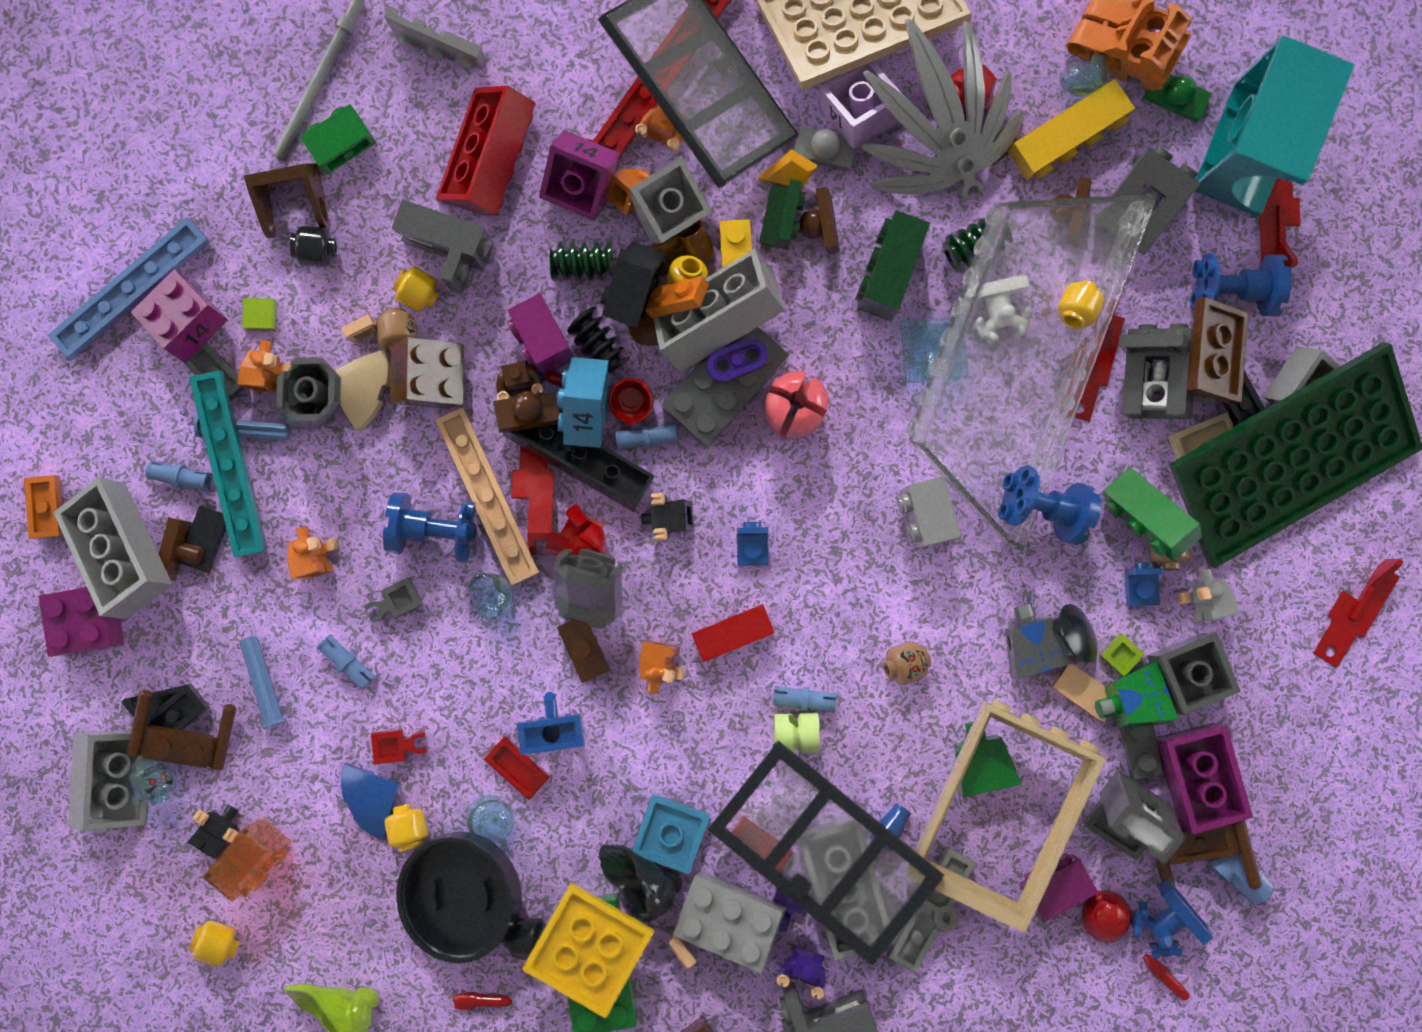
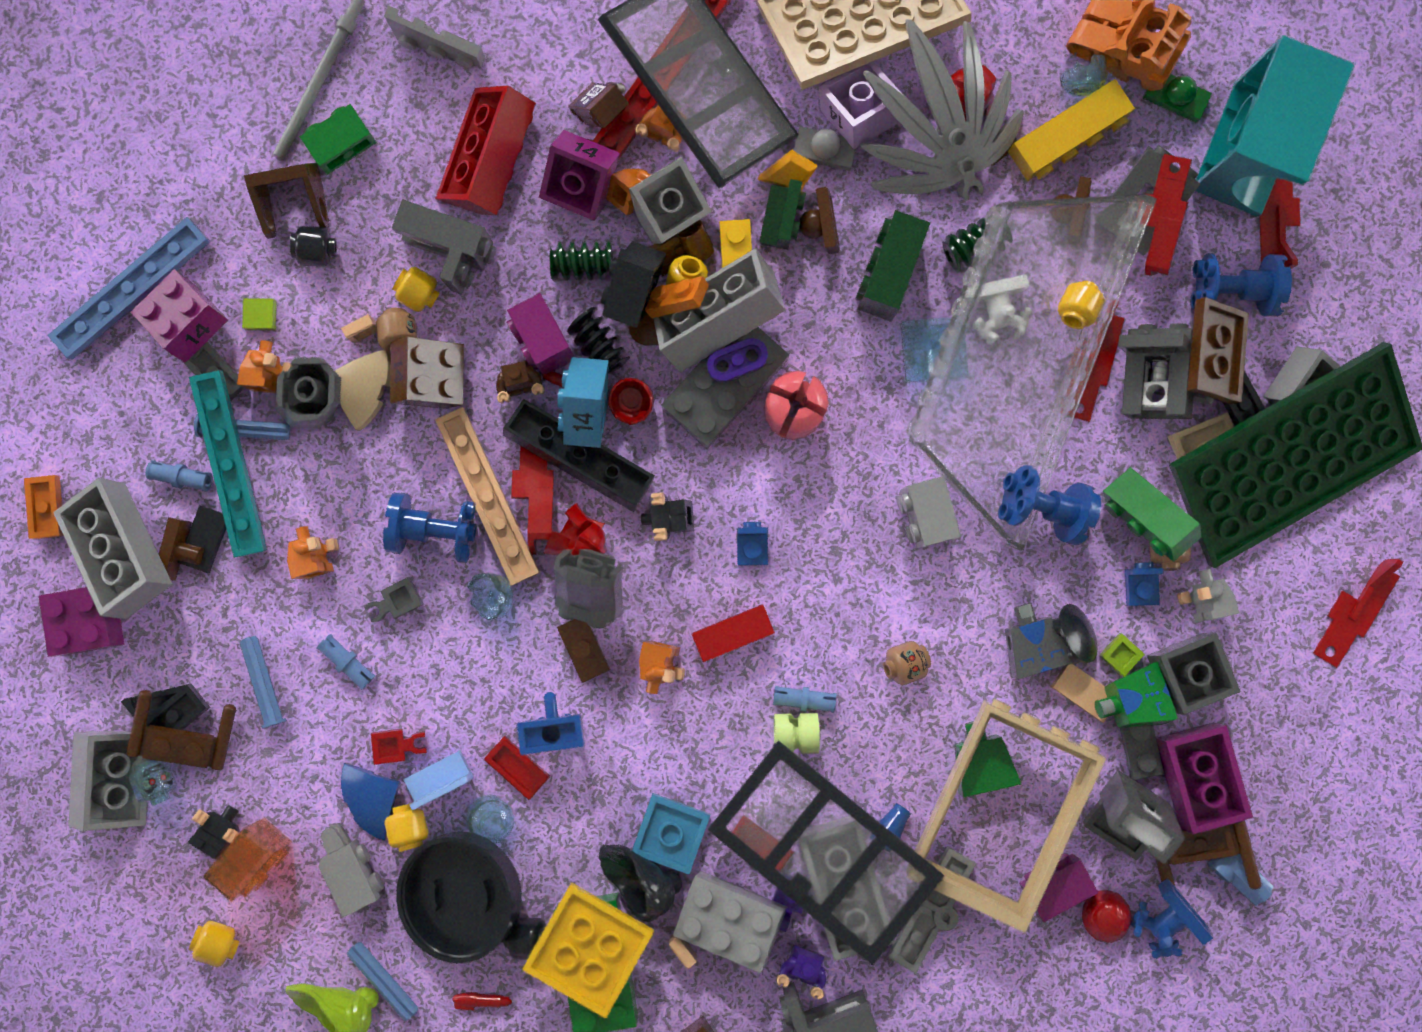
reddish brown tile [493,391,559,433] -> none
medium blue pin [616,423,679,450] -> none
red piece [1143,954,1189,1001] -> none
none -> light grey hinge [318,823,384,918]
none -> medium blue axle [347,942,418,1021]
none -> light blue panel [403,750,474,810]
none -> reddish brown piece [568,82,629,128]
none -> red piece [1138,154,1192,276]

